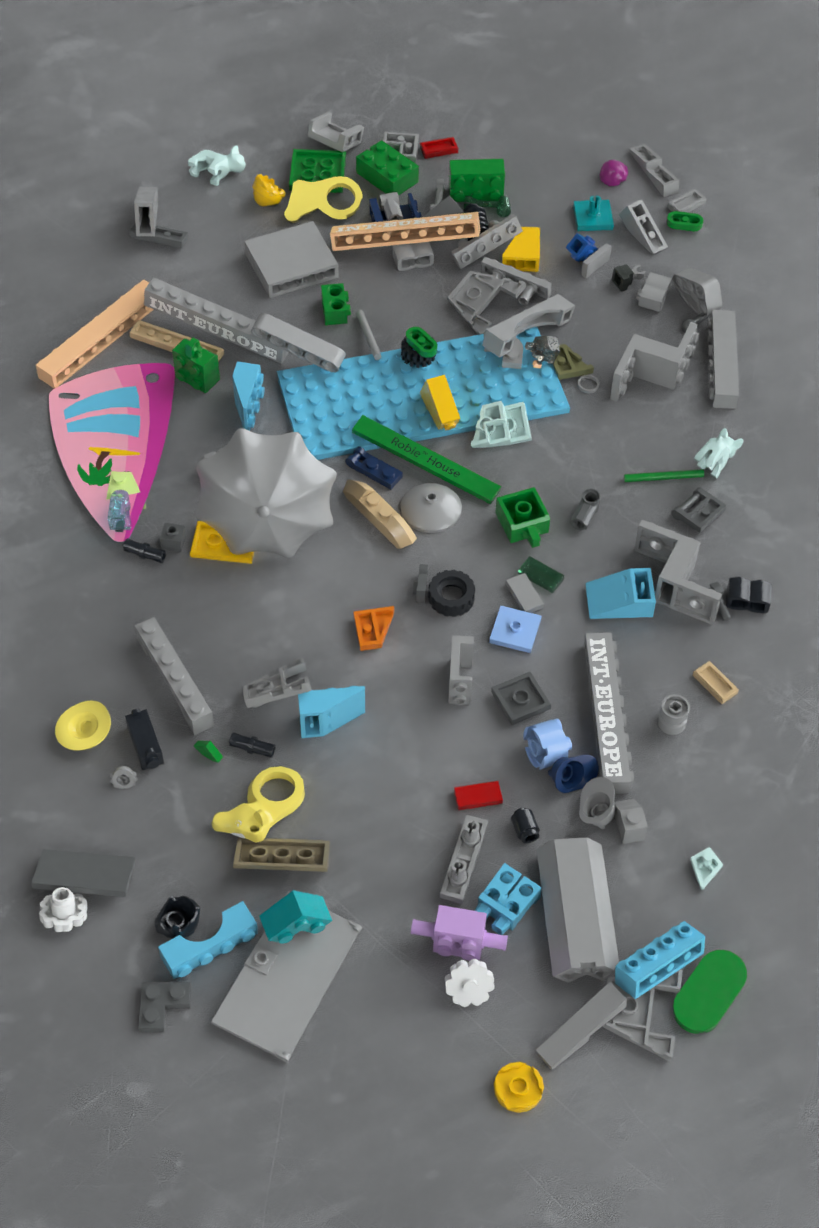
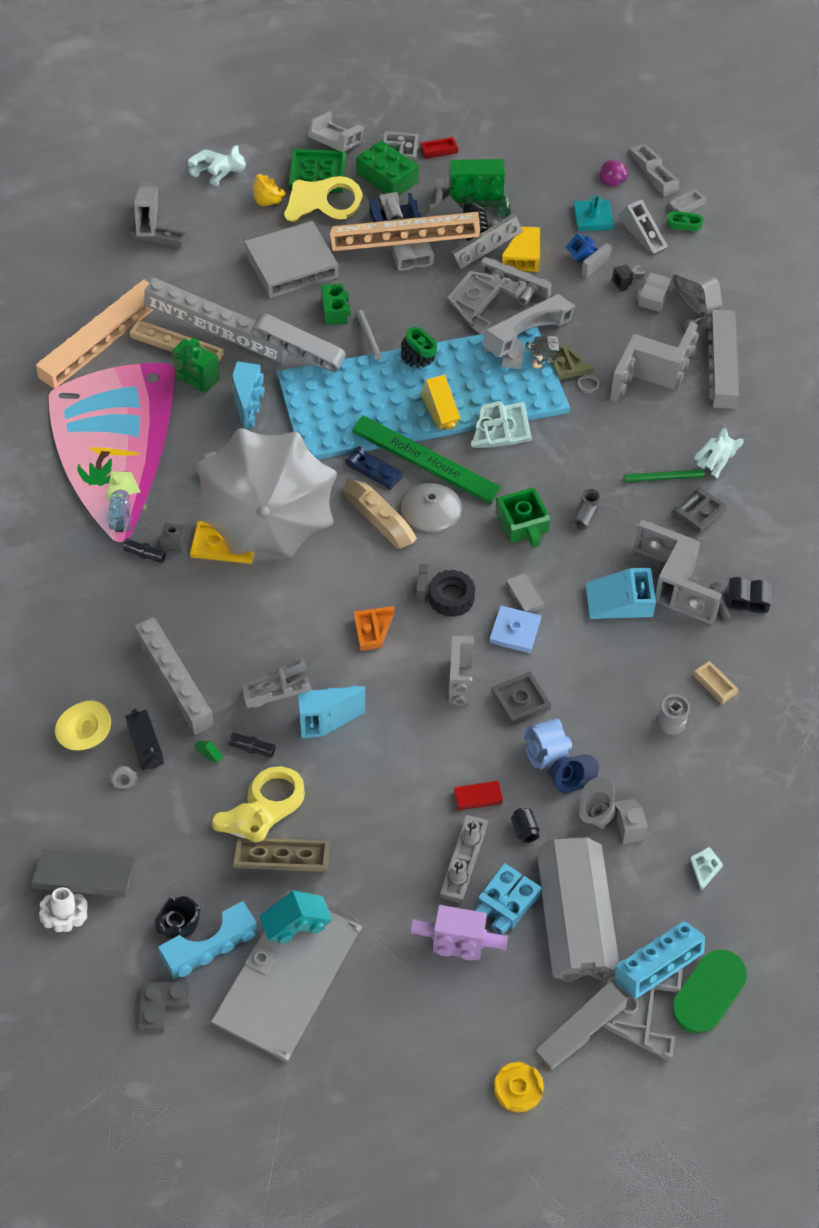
white plant [445,959,495,1007] -> none
clear green tile [518,556,565,593] -> none
light grey brick [584,632,634,794] -> none

